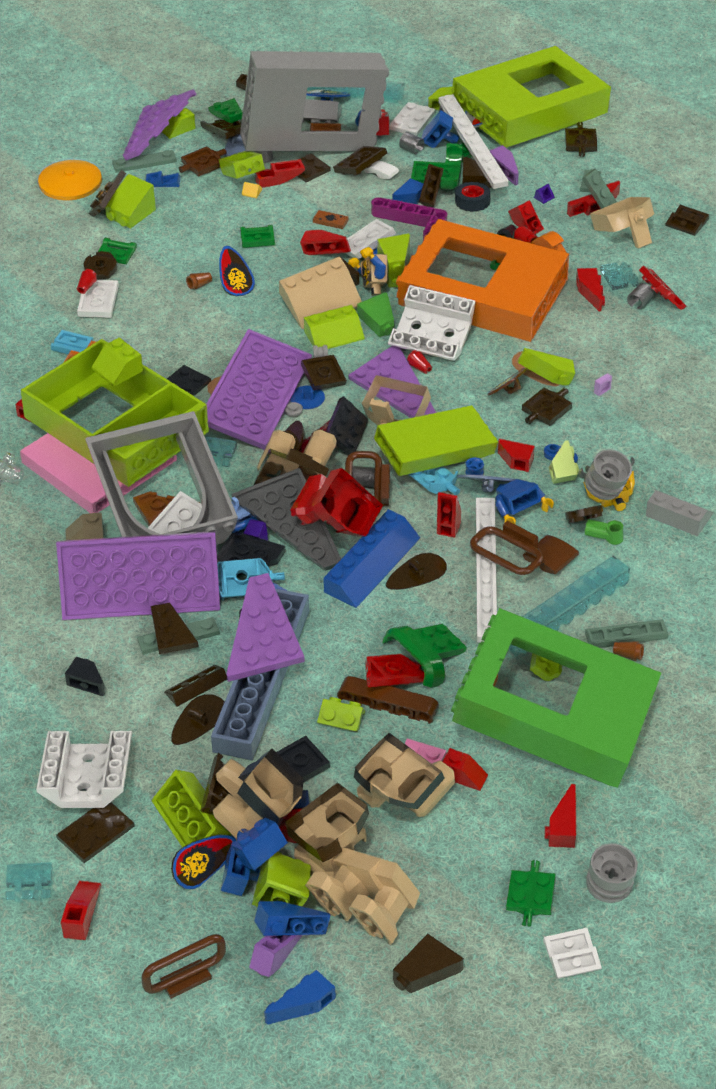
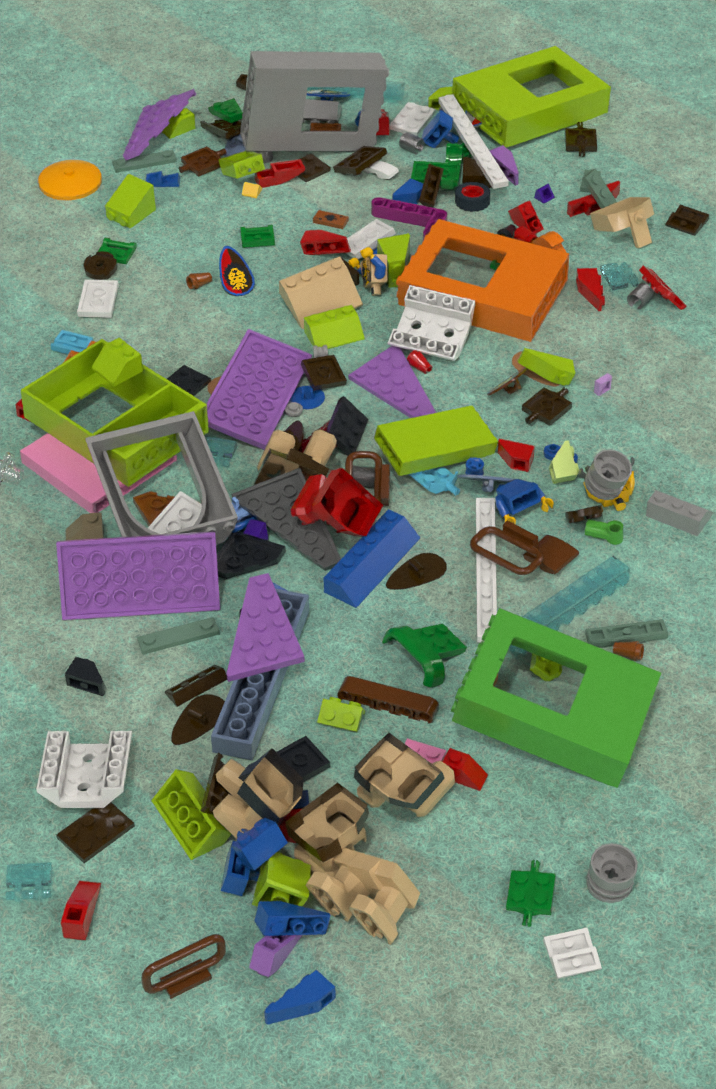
red cone [76,269,97,294] -> none
dark brown wing [88,169,127,217] -> none
dark brown wing [151,602,199,654] -> none
shield [171,835,236,889] -> none
medium azure plate [217,558,285,601] -> none
bright green slope [357,292,394,337] -> none
tan piece [362,375,431,425] -> none
red wing [365,654,424,687] -> none
dark brown slope [393,933,464,993] -> none
red slope [437,492,461,538] -> none
red slope [544,784,576,848] -> none

